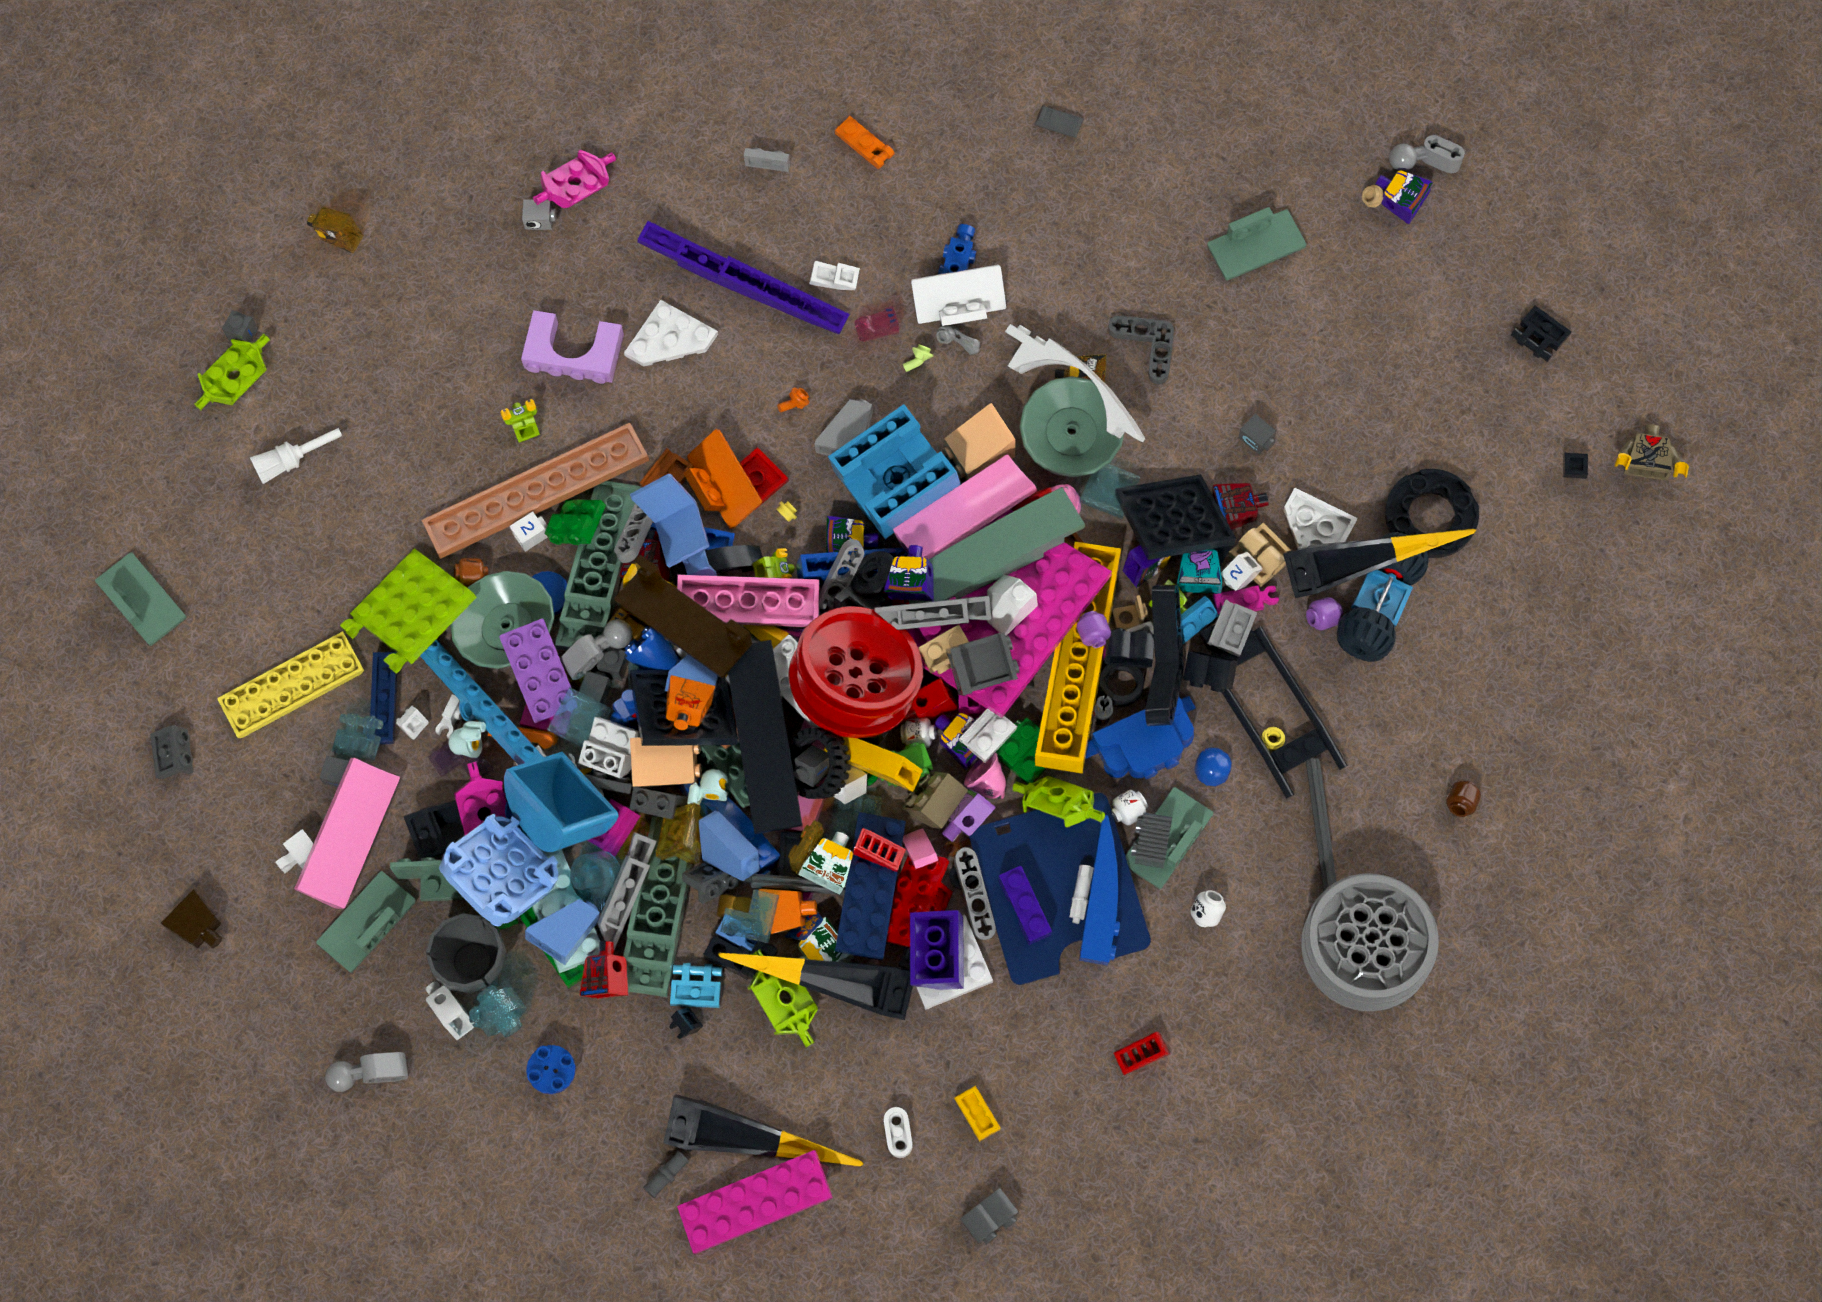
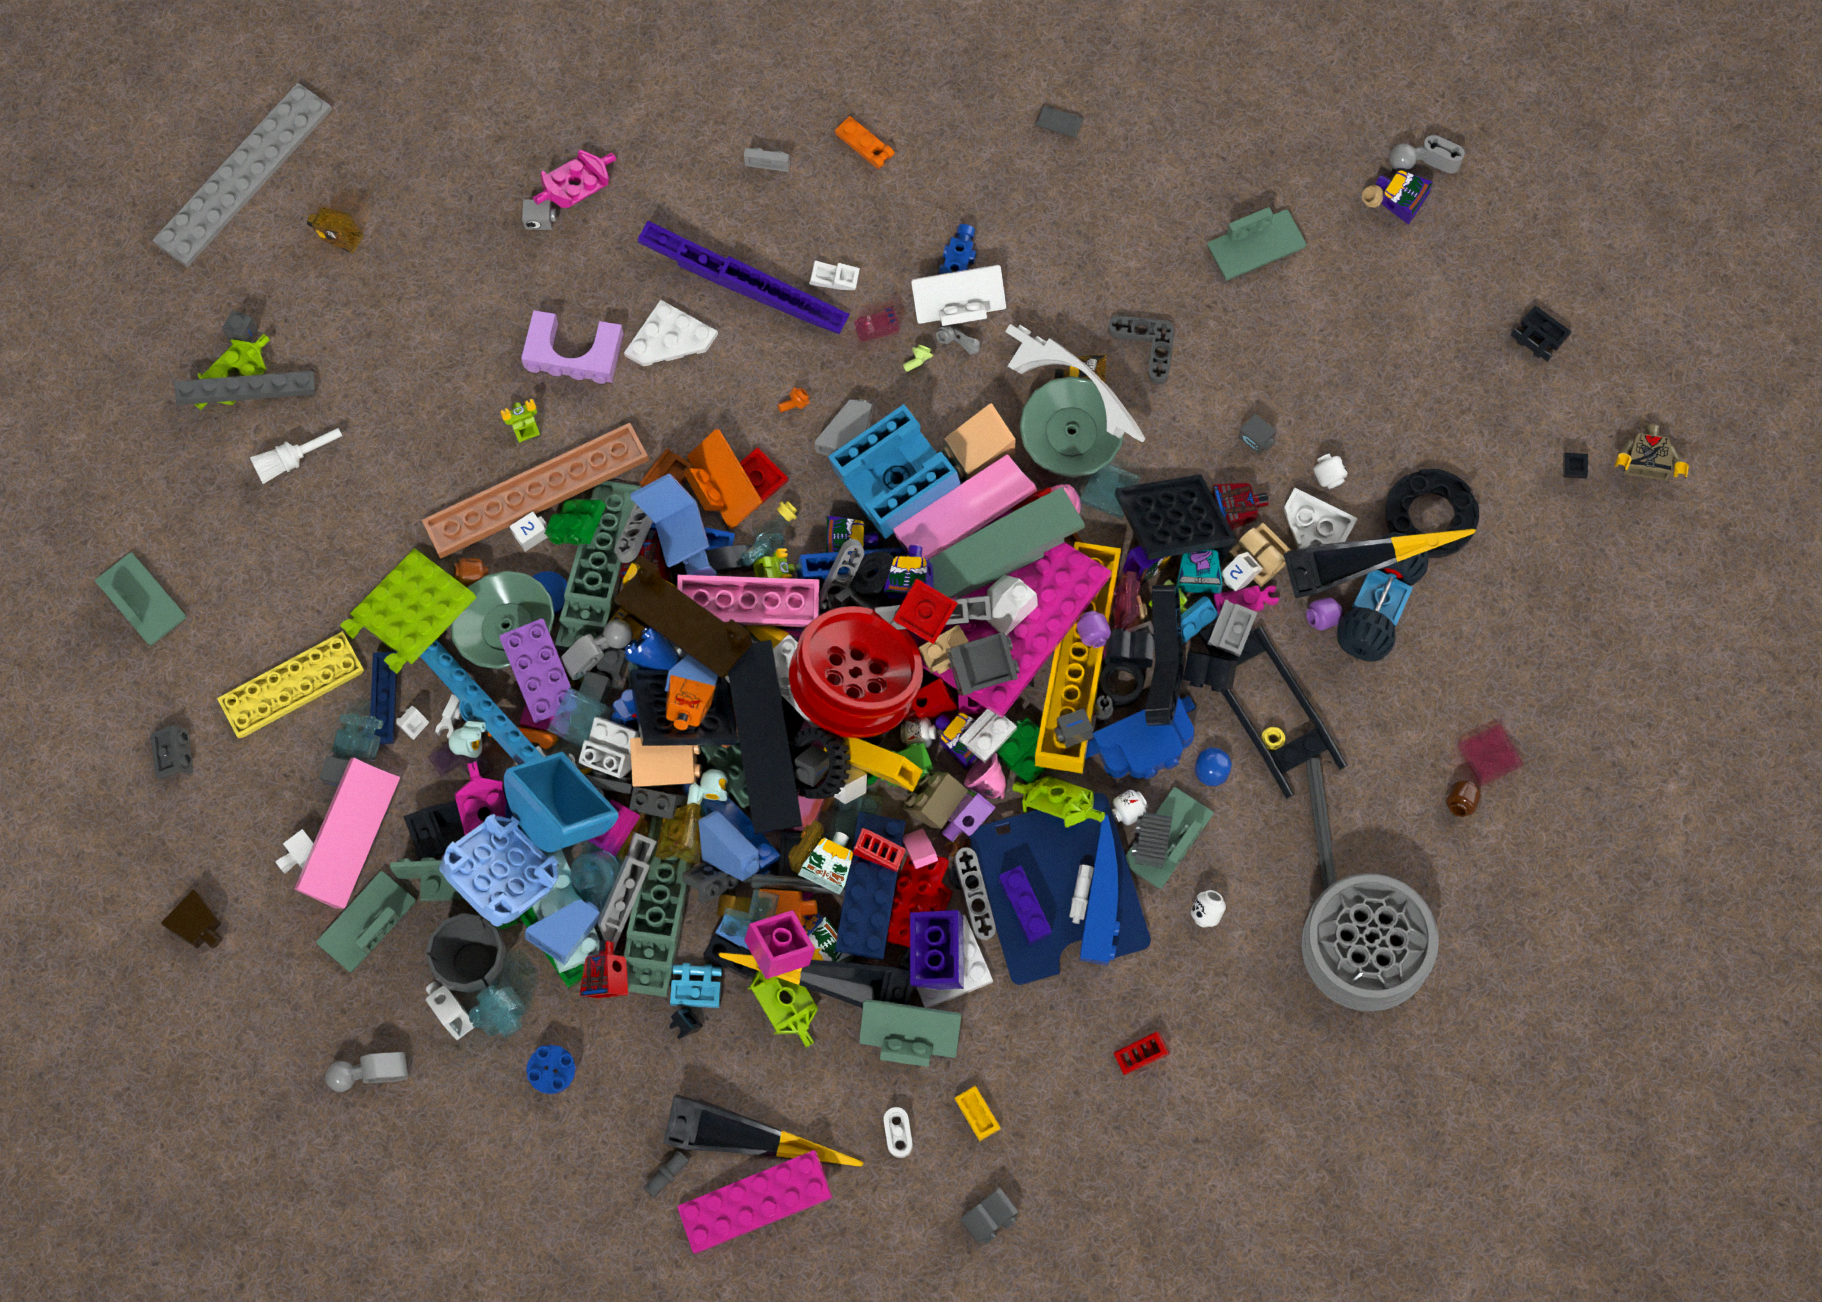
none -> light grey plate [153,83,332,268]
none -> dark grey plate [174,371,315,405]
none -> clear light blue pin [740,533,785,566]
none -> dark pink brick [744,910,815,979]
none -> sand green bracket [859,999,961,1067]
none -> red tile [892,579,958,644]
none -> dark grey brick [1054,708,1093,748]
none -> clear pink plate [1115,571,1140,630]
none -> white head [1313,453,1348,489]
none -> clear pink plate [1457,724,1524,787]

